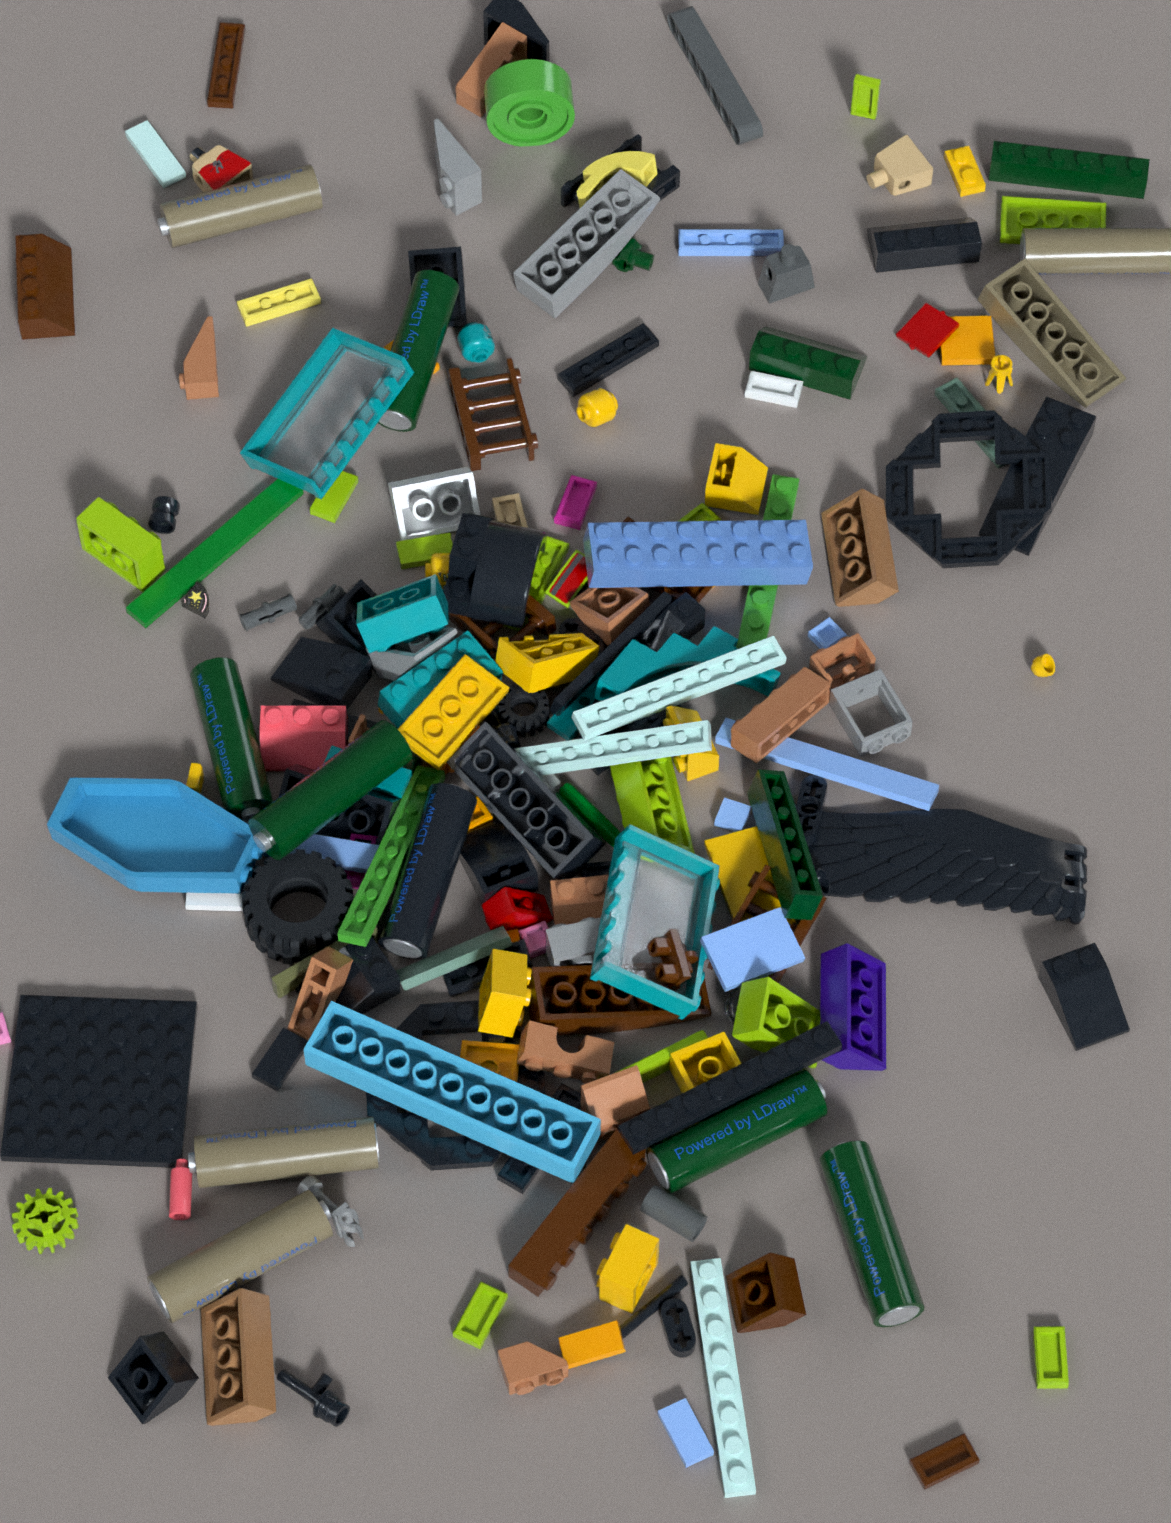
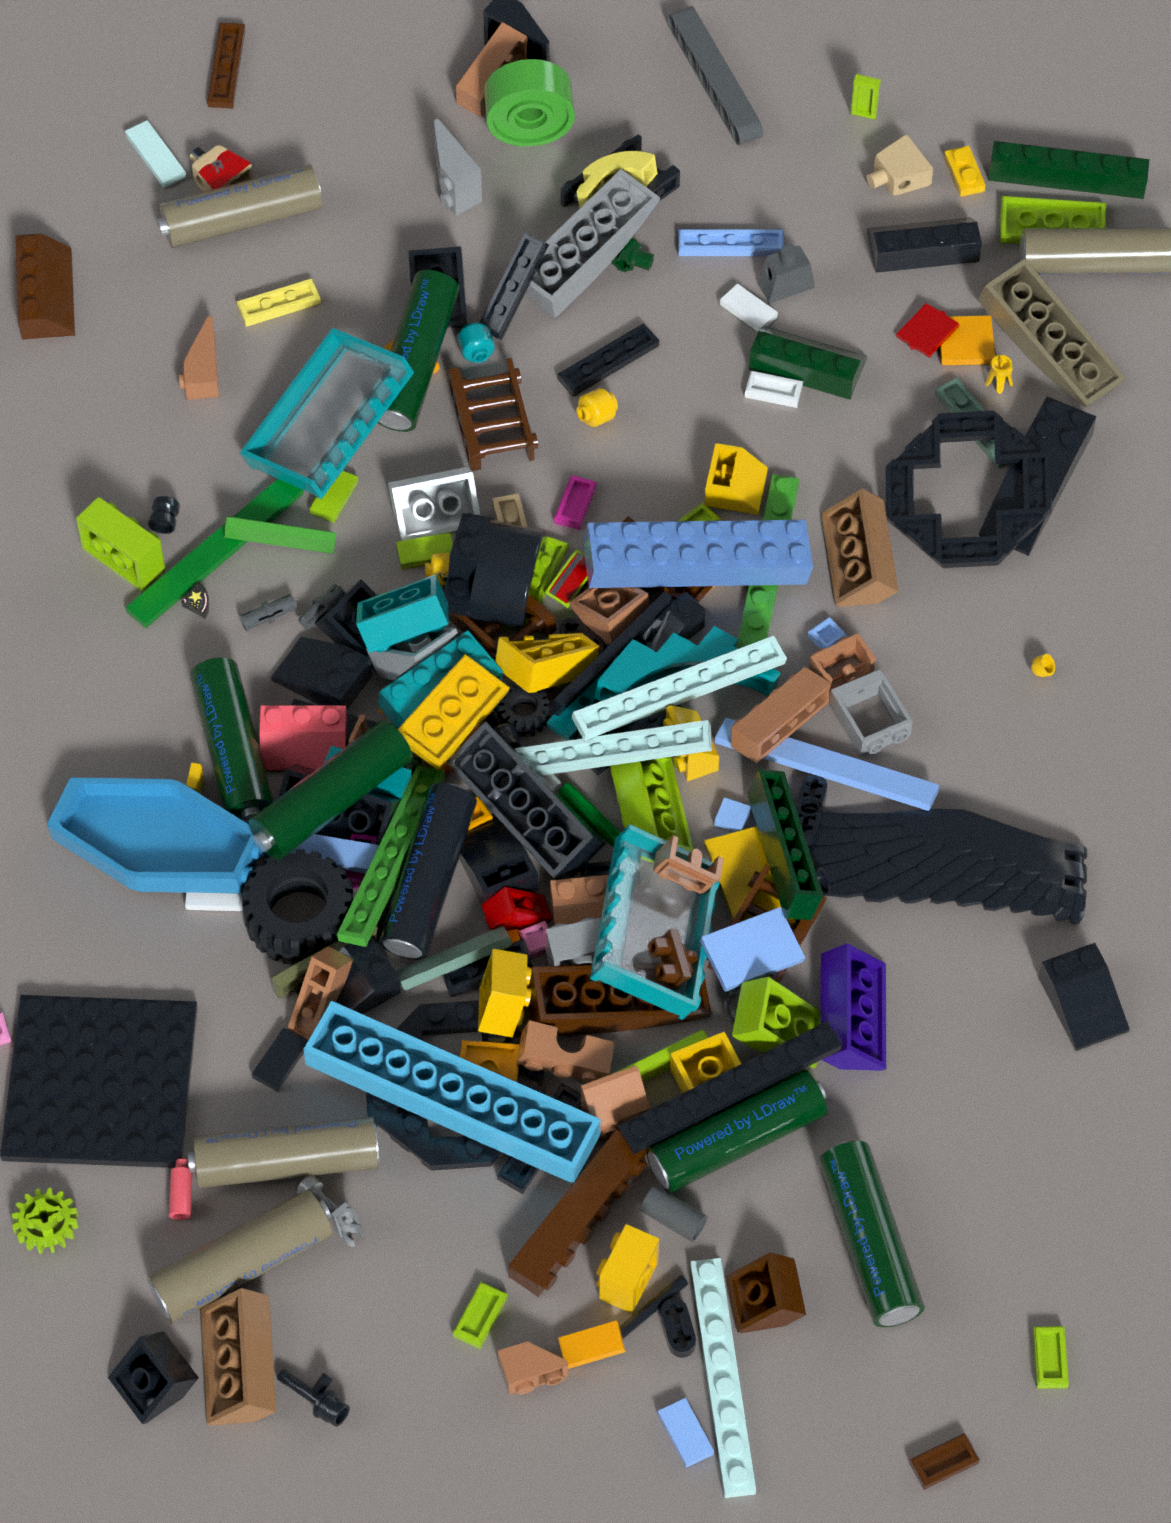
none -> bright green tile [224,516,336,554]
none -> black tile [479,232,549,340]
none -> nougat window [653,835,724,894]
none -> white tile [720,284,778,332]

